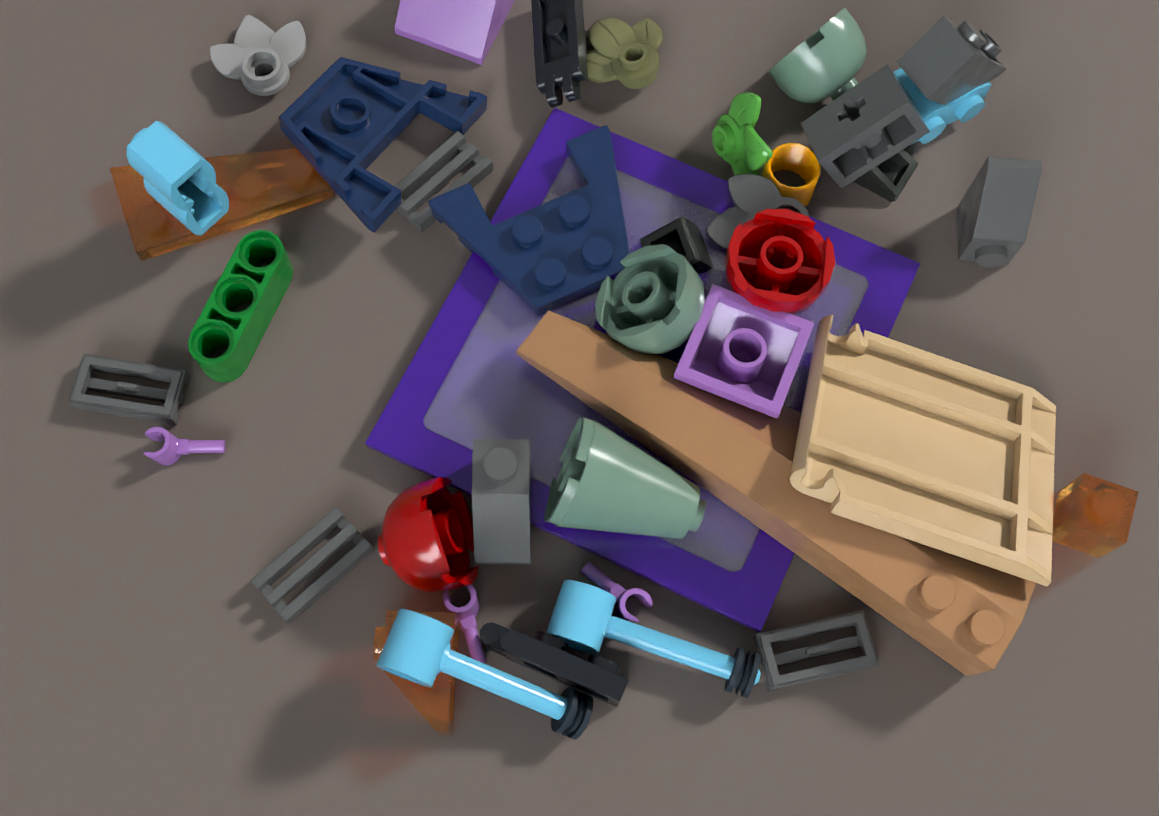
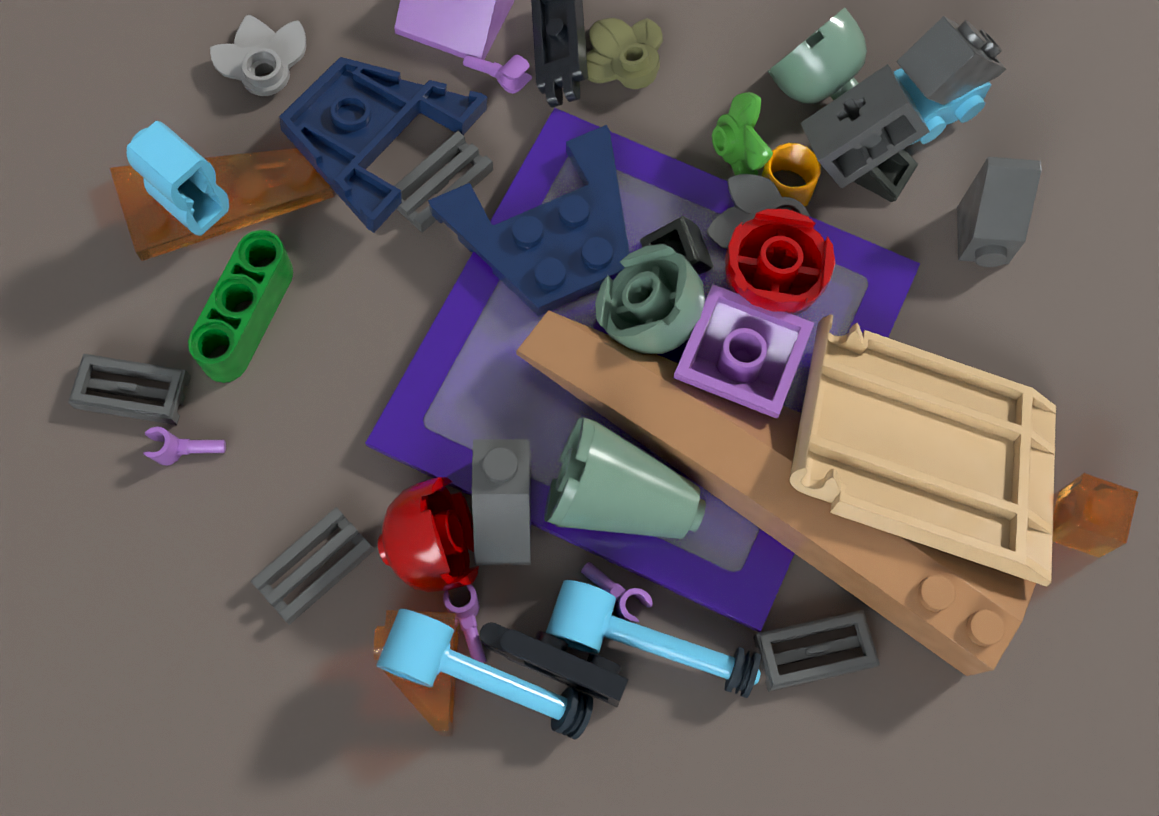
none -> medium lavender hand [463,54,532,94]

